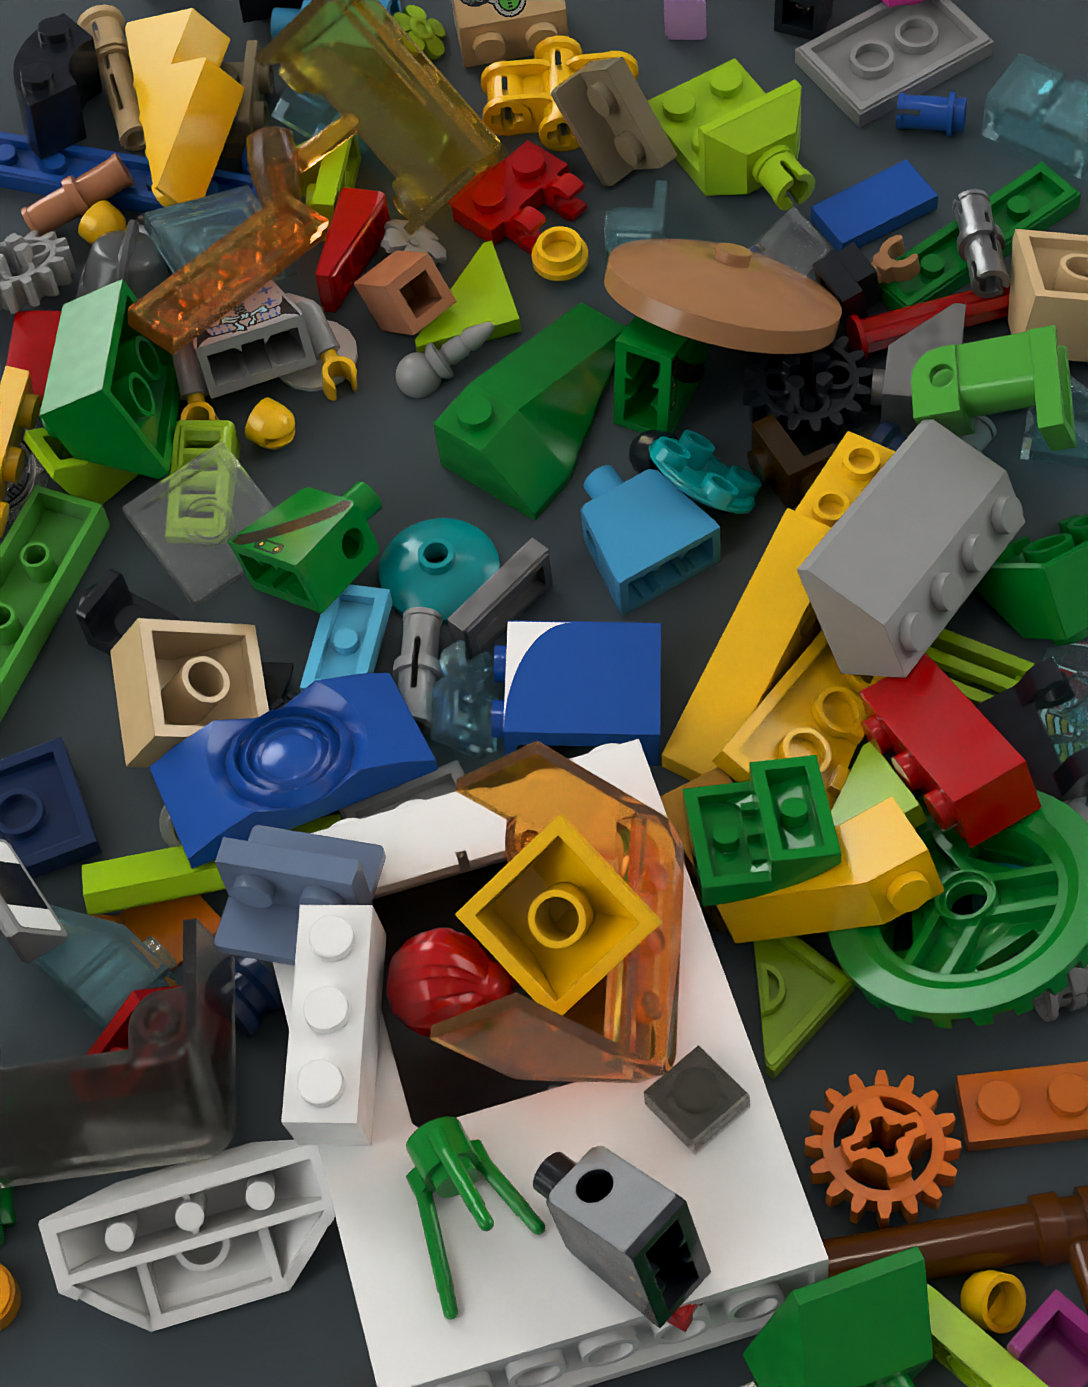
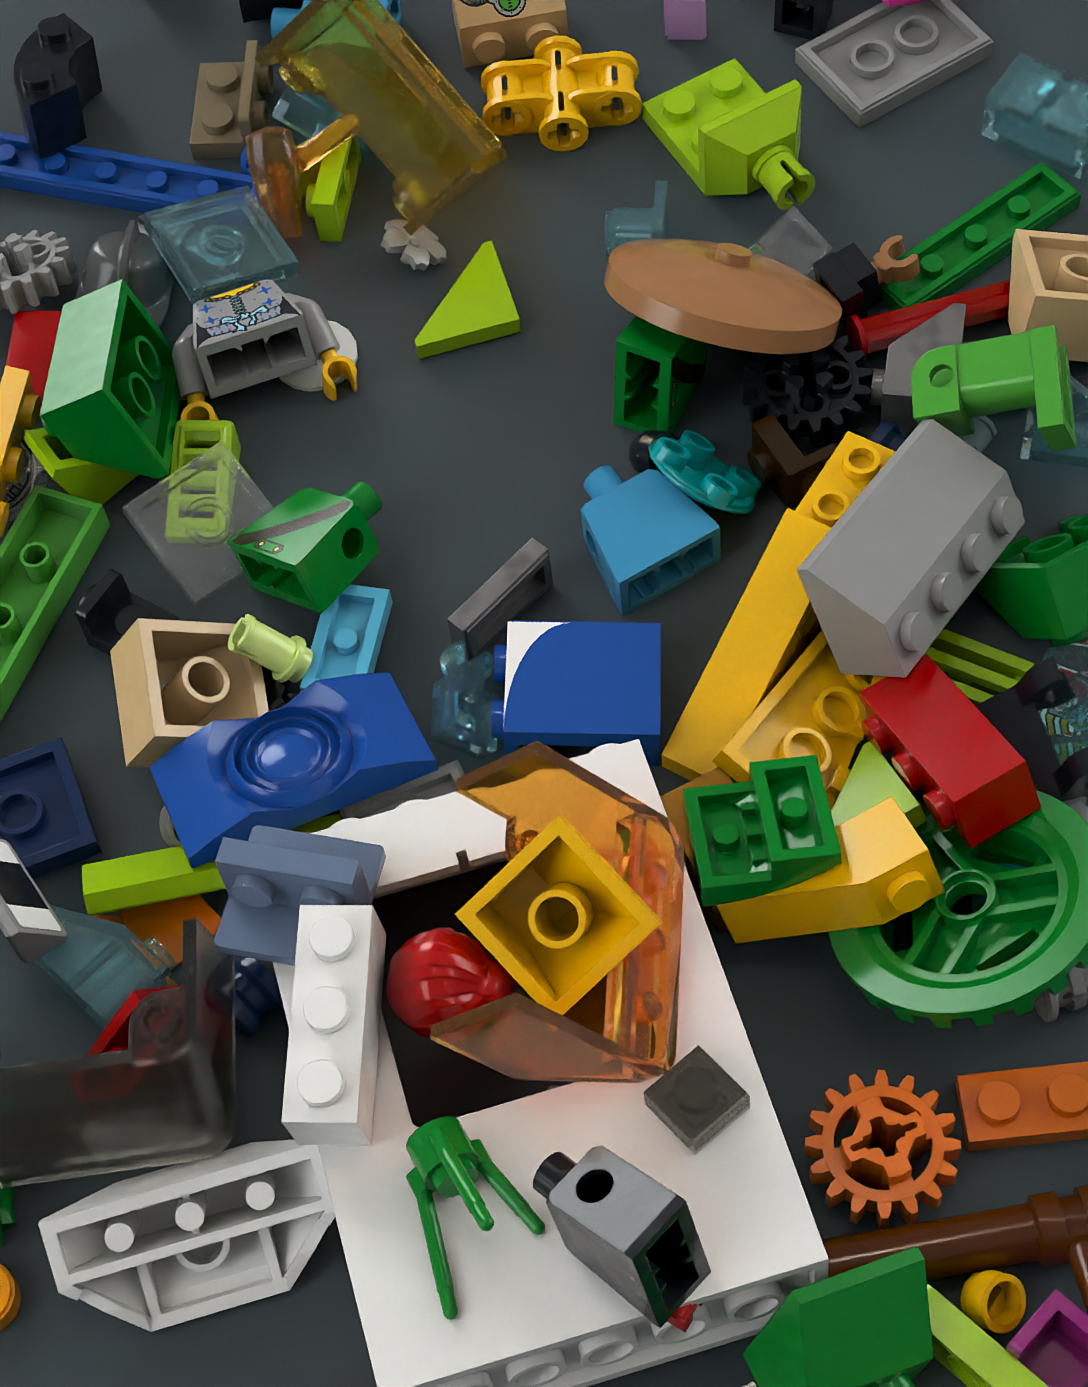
nougat pin [21,153,135,237] -> none
tan pin [77,4,146,151] -> none
yellow hinge [78,200,127,245] -> none
yellow slope [125,8,245,217] -> none
clear orange plate [128,192,329,355] -> none
yellow hinge [245,397,295,450] -> none
red slope [315,187,390,313] -> none
nougat brick [353,250,457,335] -> none
teal dish [378,518,500,624] -> none
lime plant [389,5,446,60] -> none
light grey pin [392,607,443,735] -> none
light grey bar [395,322,494,398] -> none
green wedge [433,302,626,521] -> none
red plate [451,140,587,255] -> none
yellow plate [531,226,589,281] -> none
dark tan bracket [551,57,678,186] -> none
lime tile [753,936,854,1080] -> none
blue tile [810,159,938,252] -> none
blue pin [896,91,967,137] -> none
flat silver pin [952,189,1010,298] -> none
none -> yellowish green pin [228,614,313,683]

